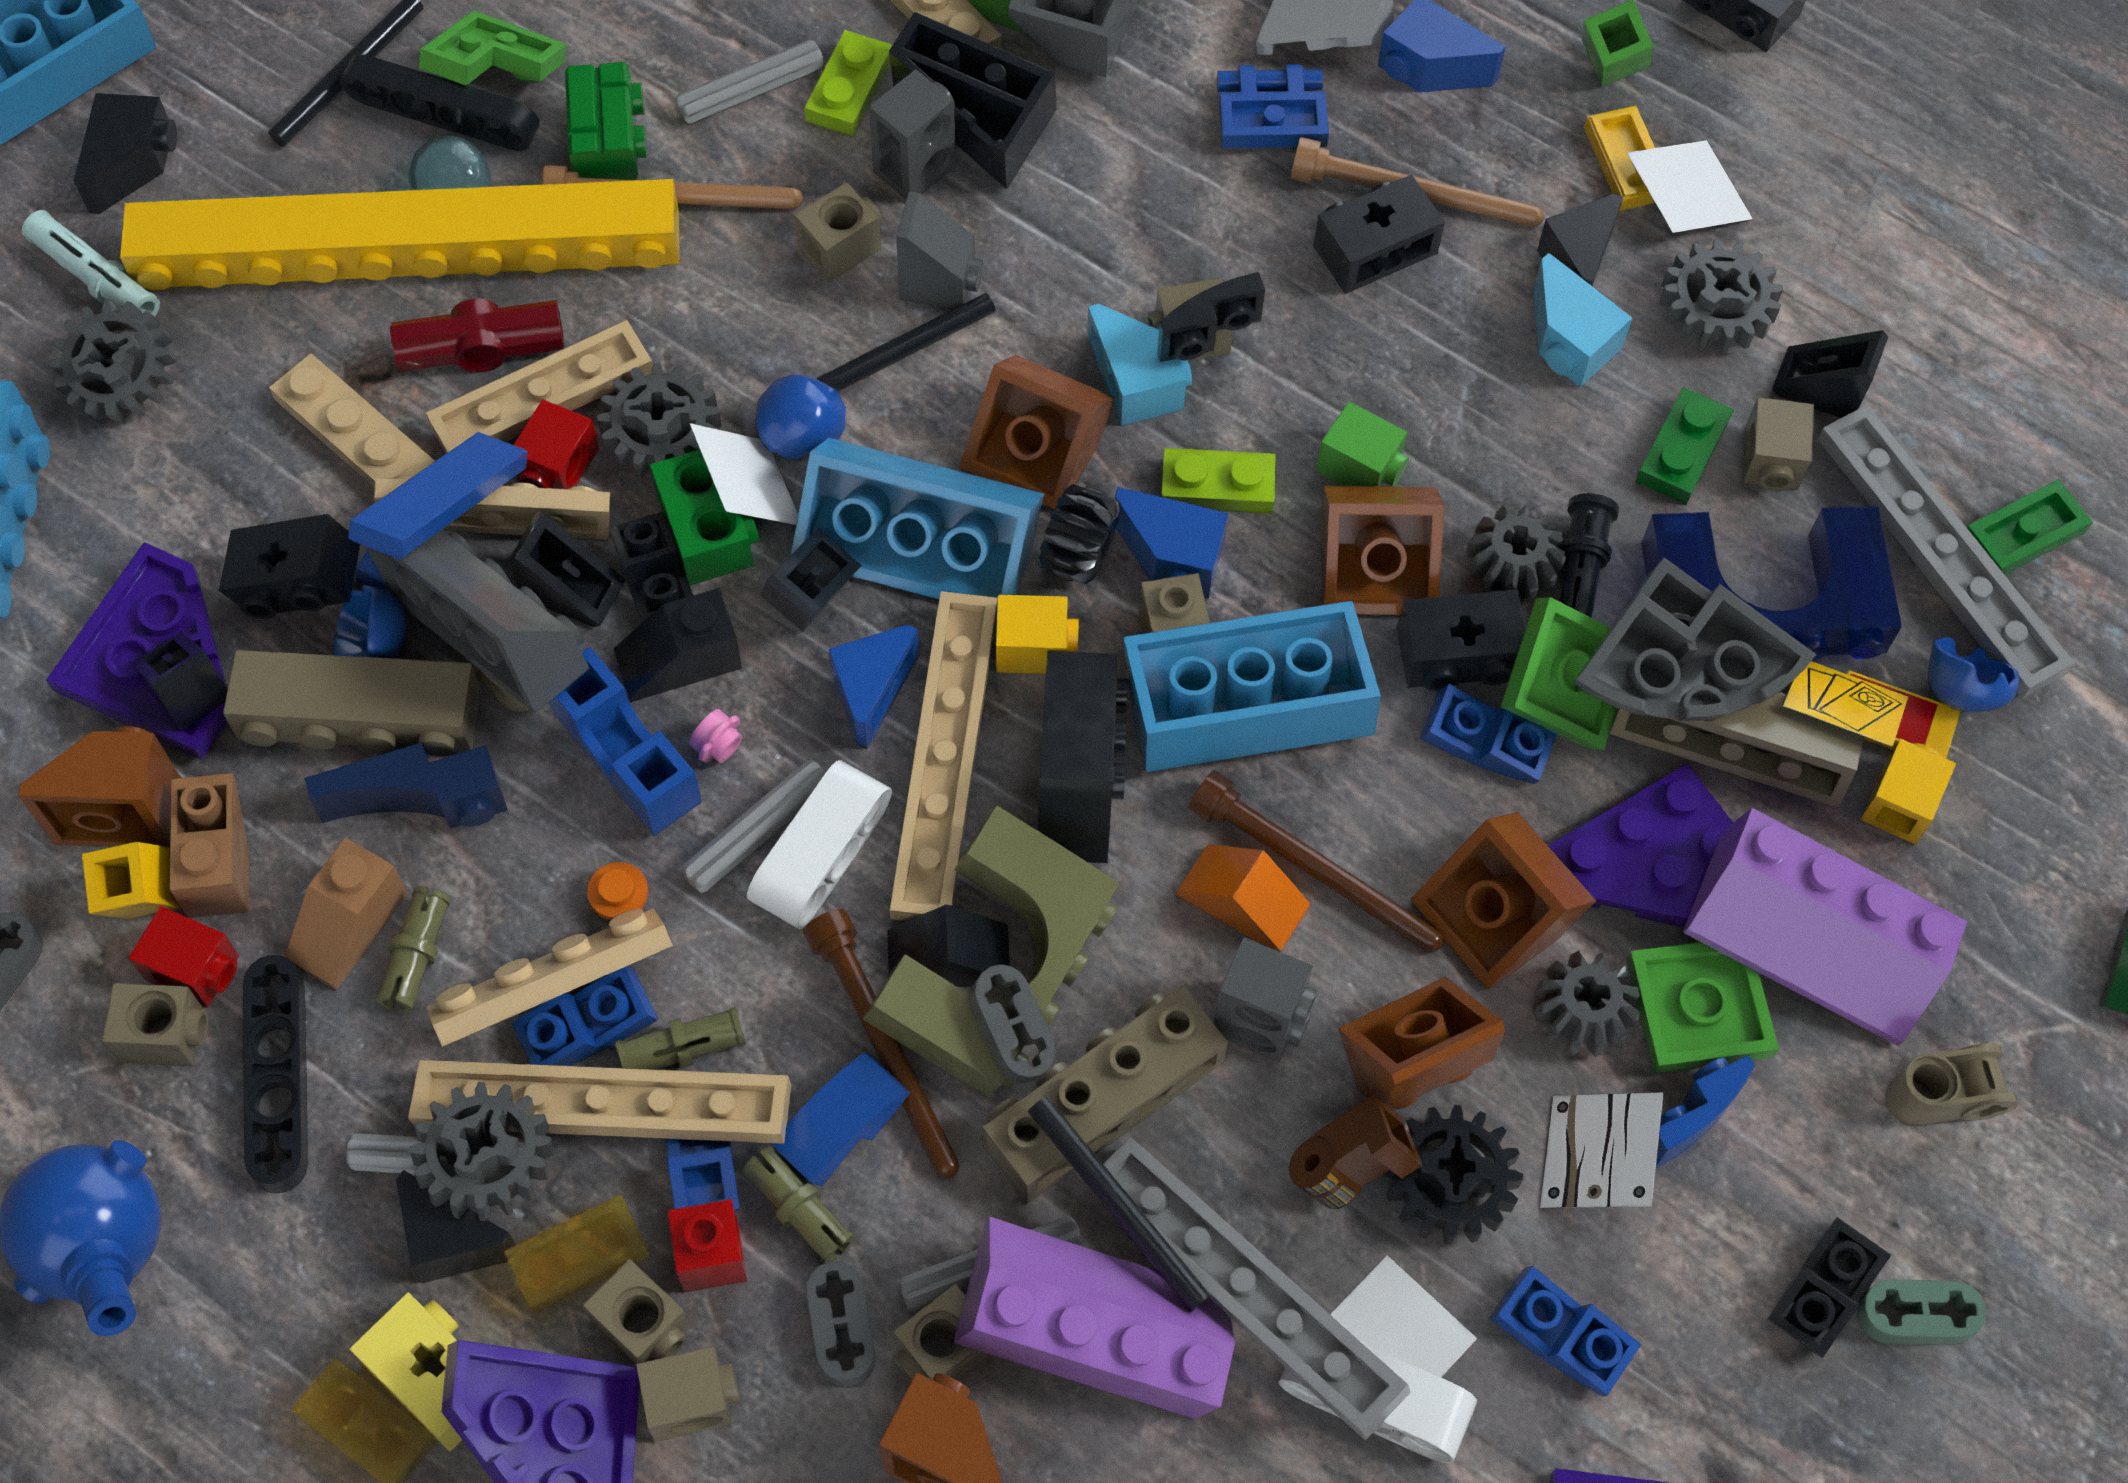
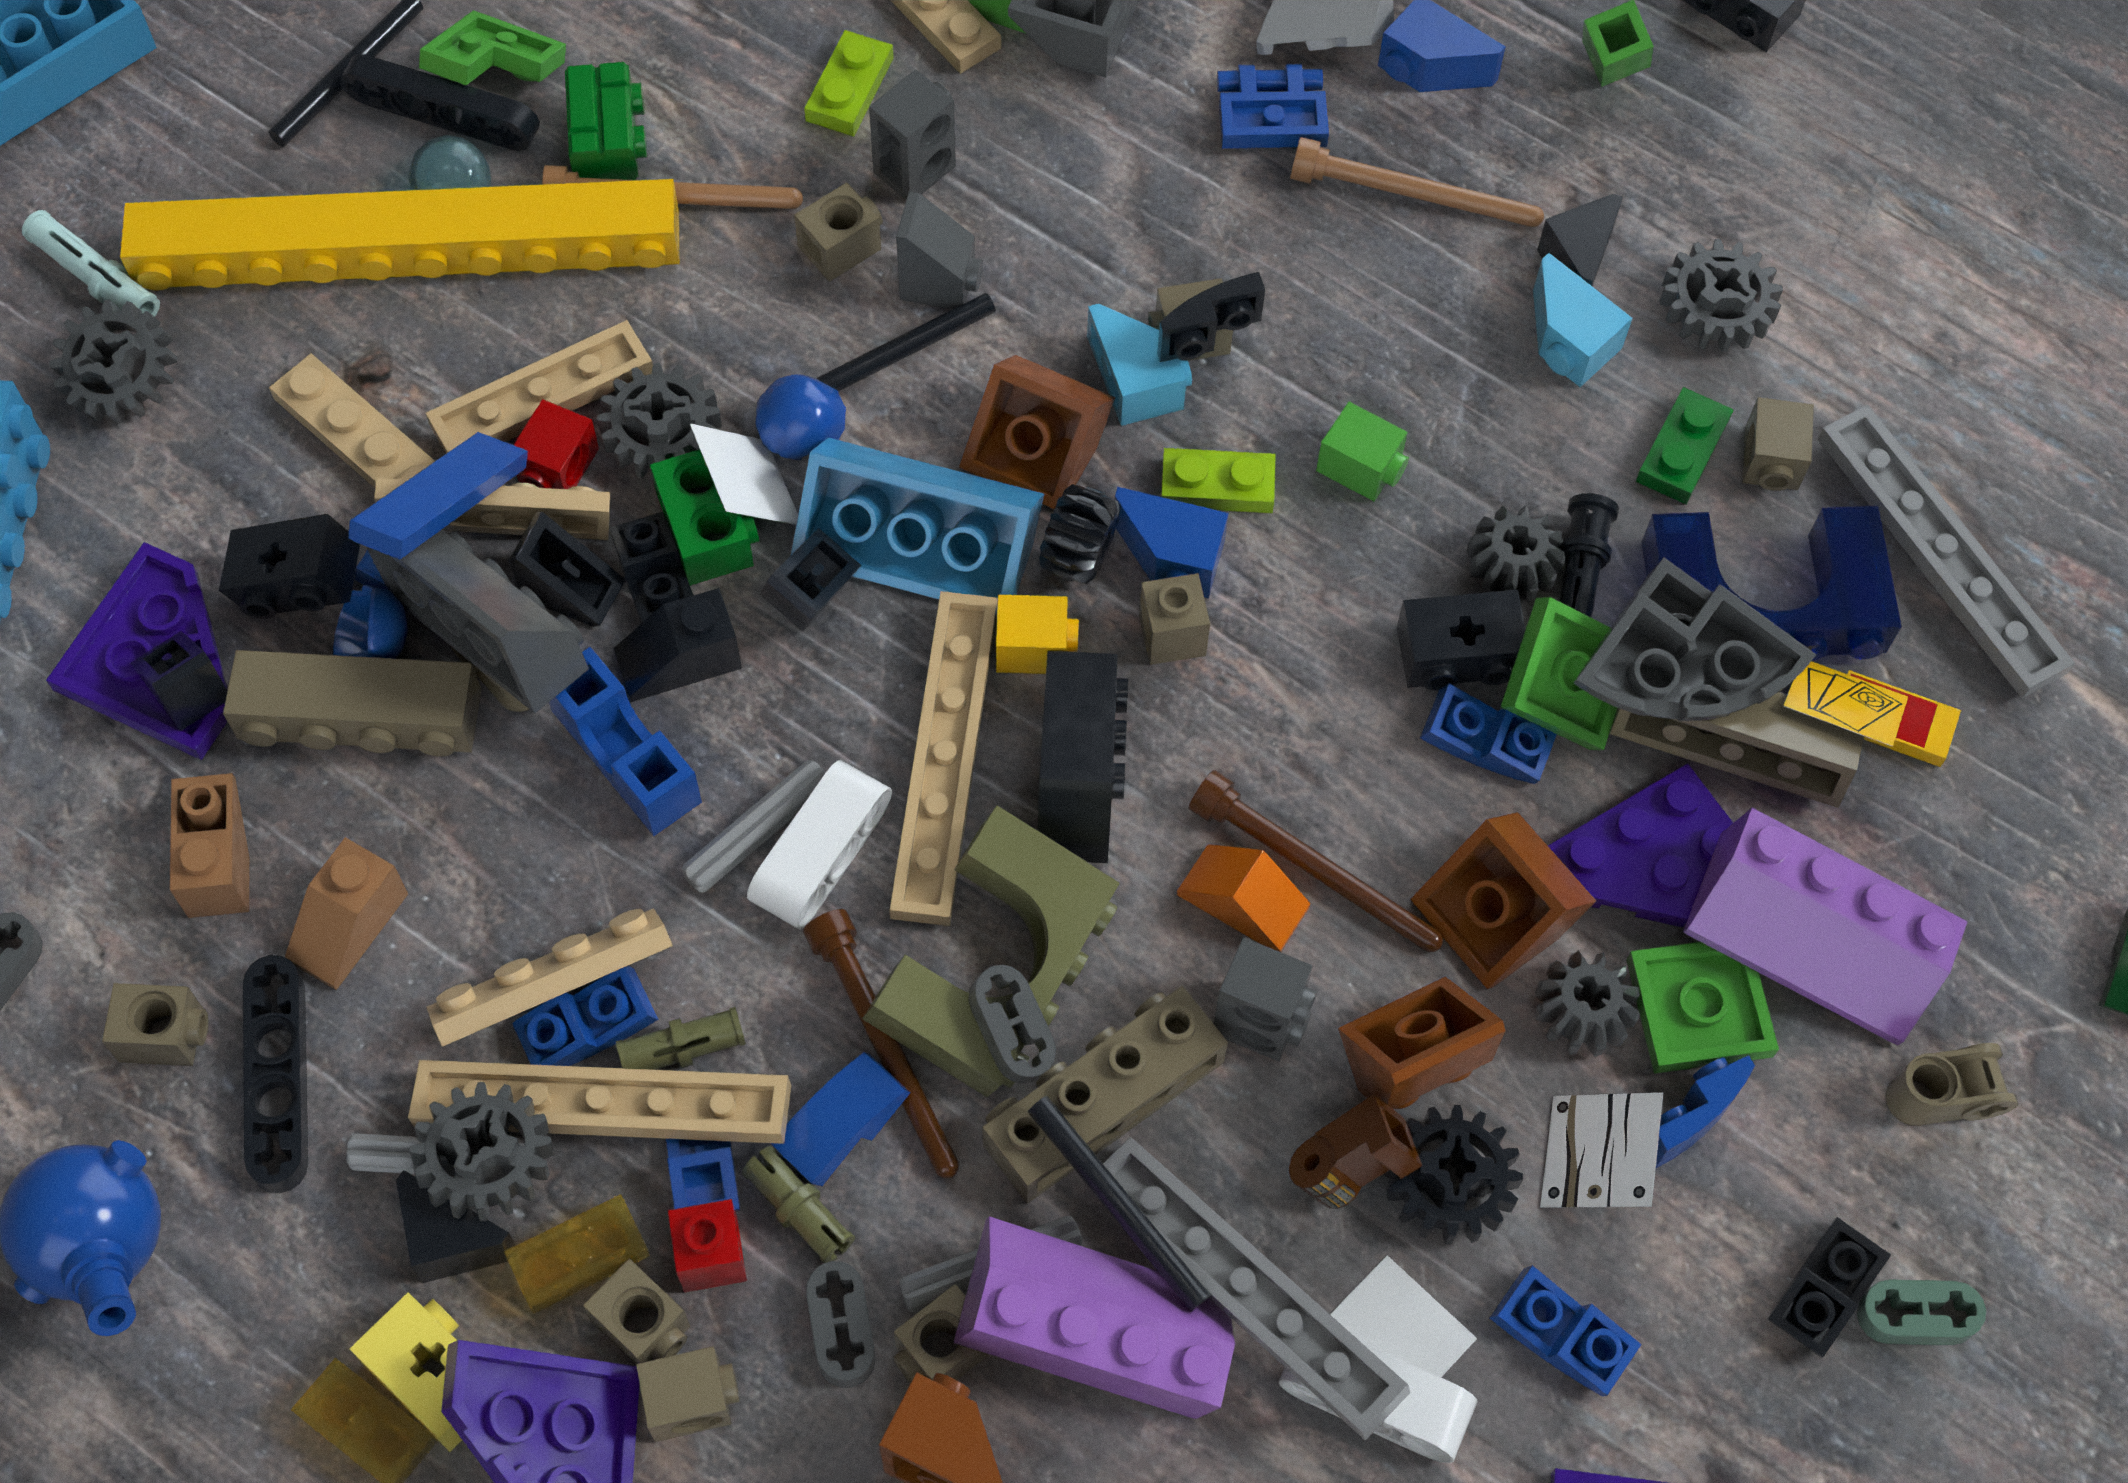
dark orange slope [18,726,181,848] -> none
black slope [74,93,177,214] -> none
yellow brick [82,842,181,919] -> none
red brick [128,906,239,1008] -> none
dark blue slope [304,742,508,828] -> none
olive pin [375,886,451,1013] -> none
dark red piece [390,299,565,373] -> none
orange plate [587,862,649,921] -> none
light grey axle [676,40,824,124] -> none
bright pink plate [689,709,743,763] -> none
blue slope [829,624,920,749] -> none
black slope [887,904,1010,987] -> none
black wedge [889,12,1057,190] -> none
dark azure slope [1123,601,1381,772] -> none
black brick [1313,174,1445,294] -> none
dark orange slope [1320,486,1445,615] -> none
yellow tile [1584,105,1655,211] -> none
white sticker [1627,140,1752,233] -> none
black slope [1772,330,1888,418] -> none
yellow brick [1860,738,1956,845] -> none
blue hair [1928,637,2019,713] -> none
green plate [1967,479,2093,575] -> none

